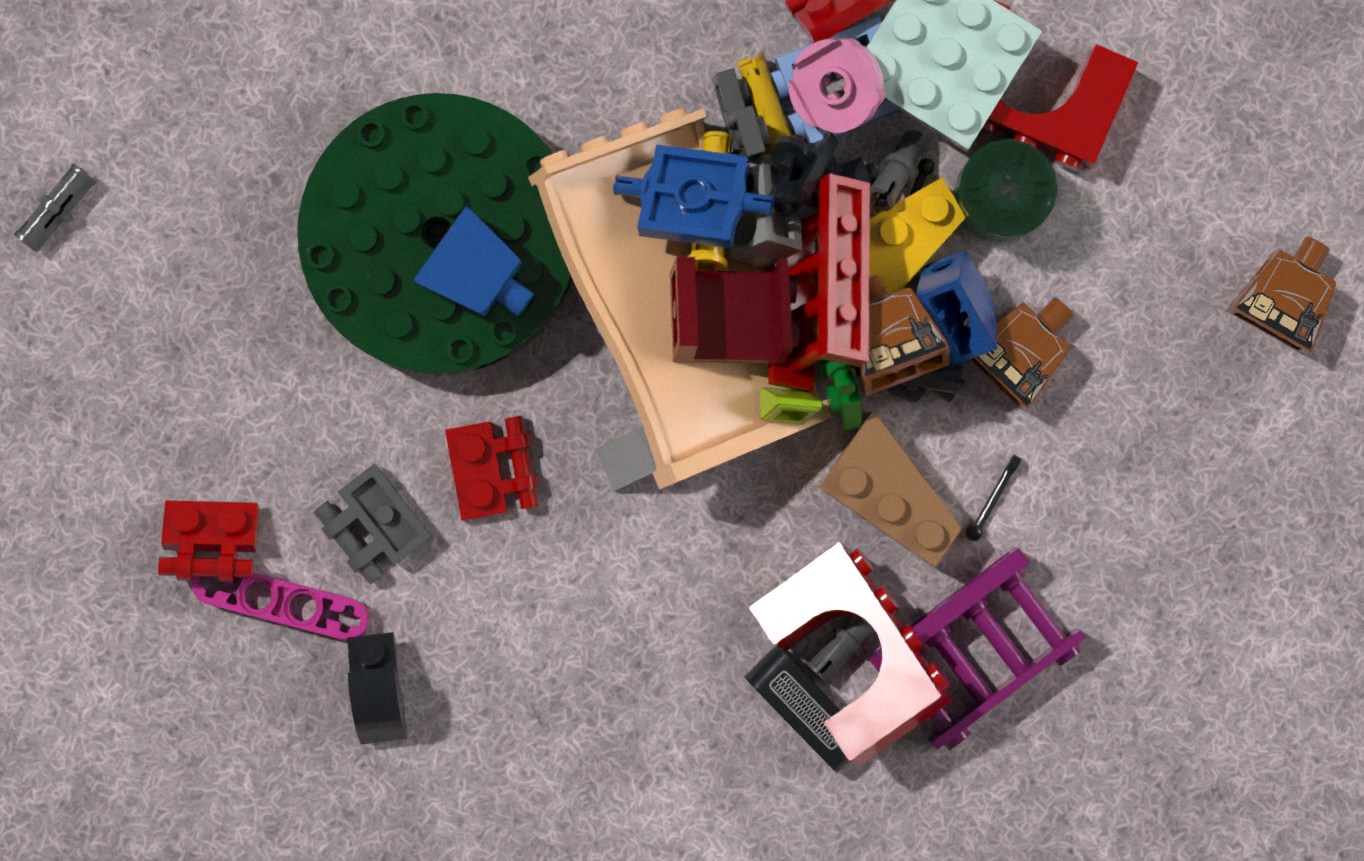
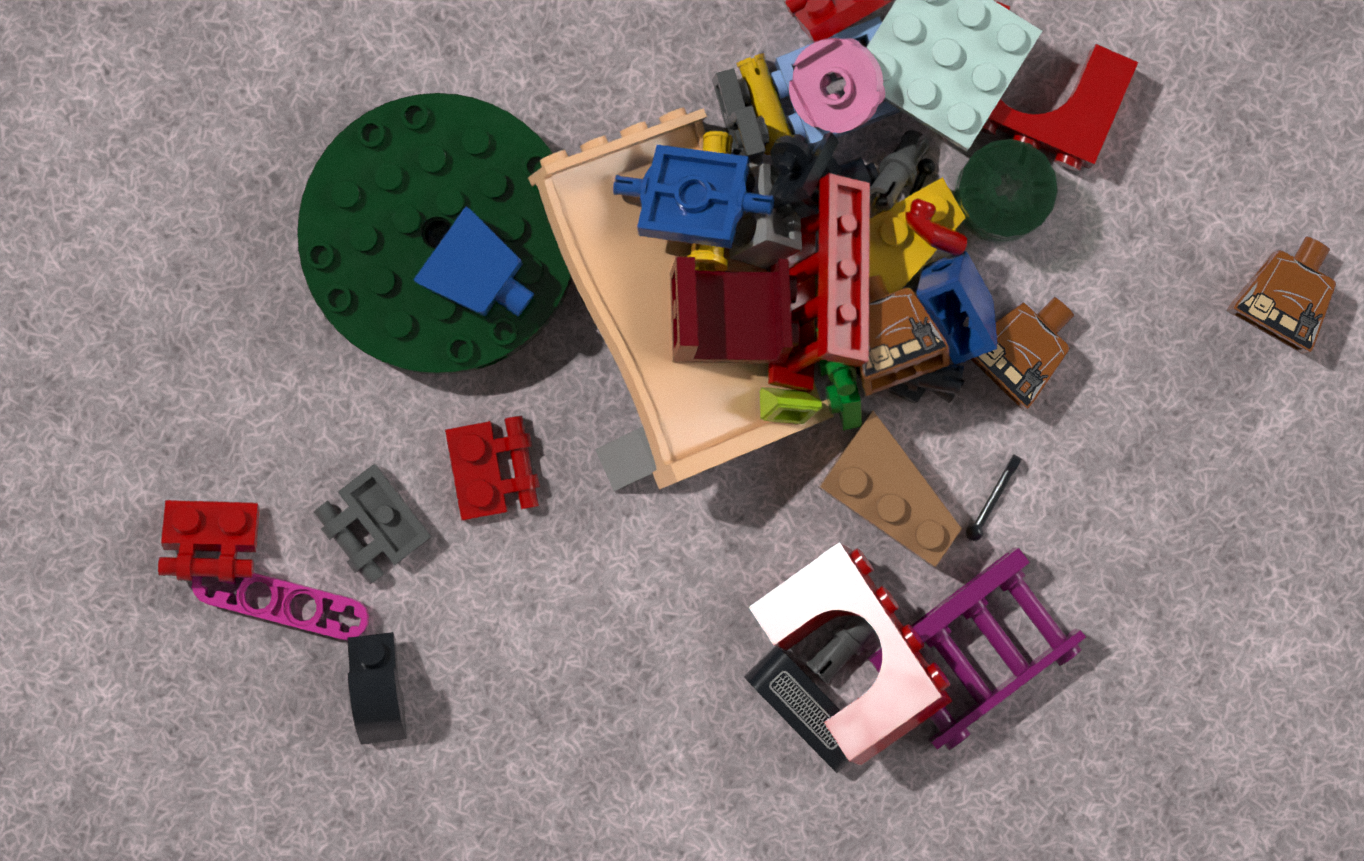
dark grey pin [14,163,96,253] -> none
none -> red arm [905,198,967,256]

